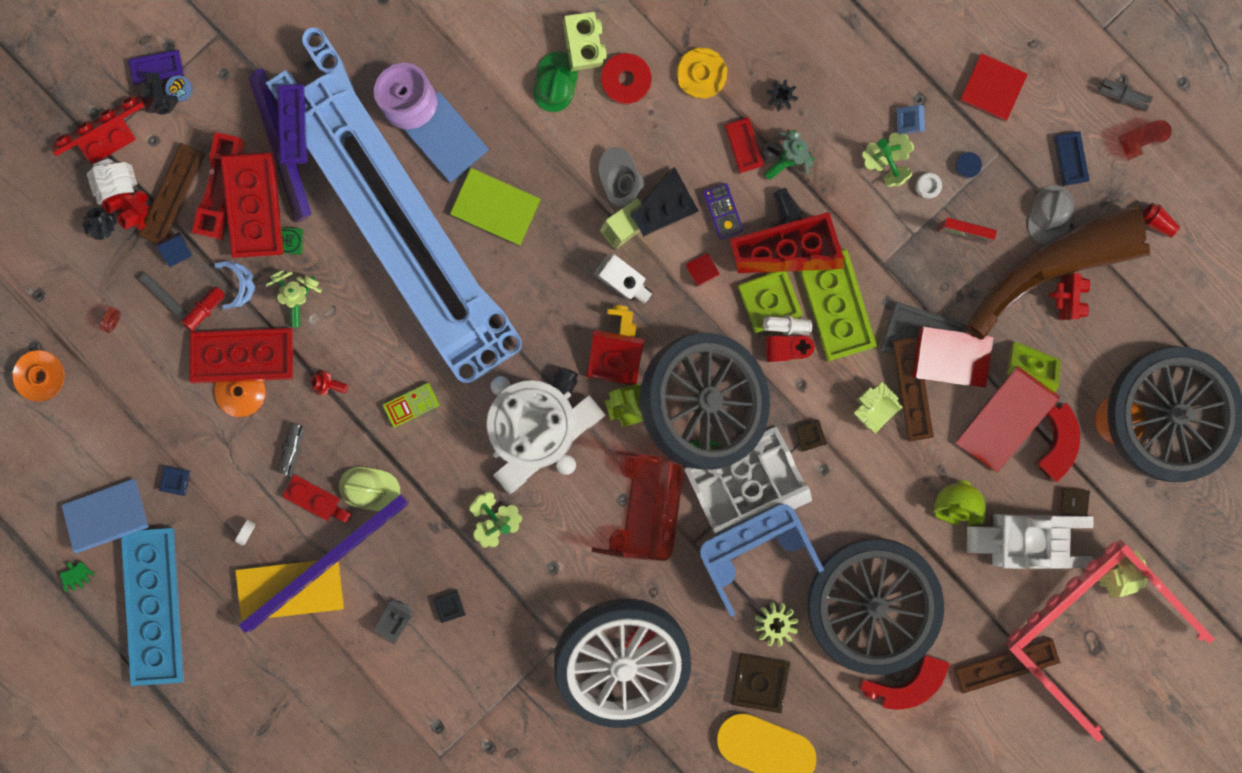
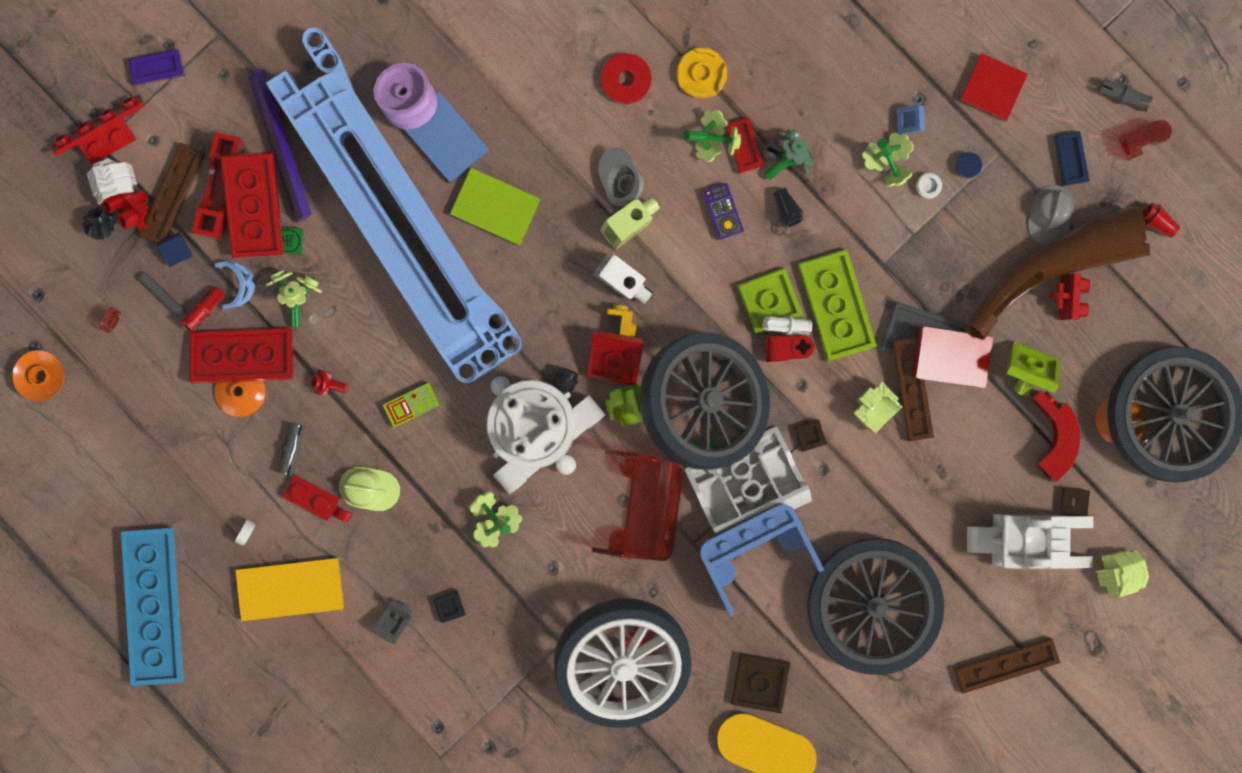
green piece [60,561,95,591] -> none
medium blue tile [62,479,149,554] -> none
black bracket [139,73,178,115] -> none
dark blue tile [159,466,191,496] -> none
tile [165,75,193,102] -> none
dark purple tile [238,494,409,633] -> none
dark purple tile [277,84,308,165] -> none
green piece [533,52,578,112] -> none
yellowish green brick [562,12,606,71] -> none
black wing [631,167,699,237] -> none
red slope [685,253,720,287] -> none
red wedge [730,212,844,273] -> none
yellowish green gear [754,603,798,647] -> none
black gear [766,79,798,112] -> none
red arch [858,654,950,710] -> none
lime cylinder [934,480,986,526] -> none
red tile [937,217,997,245] -> none
tile [956,366,1060,473] -> none
coral piece [1006,539,1215,742] -> none
none -> yellowish green plant [683,109,742,162]

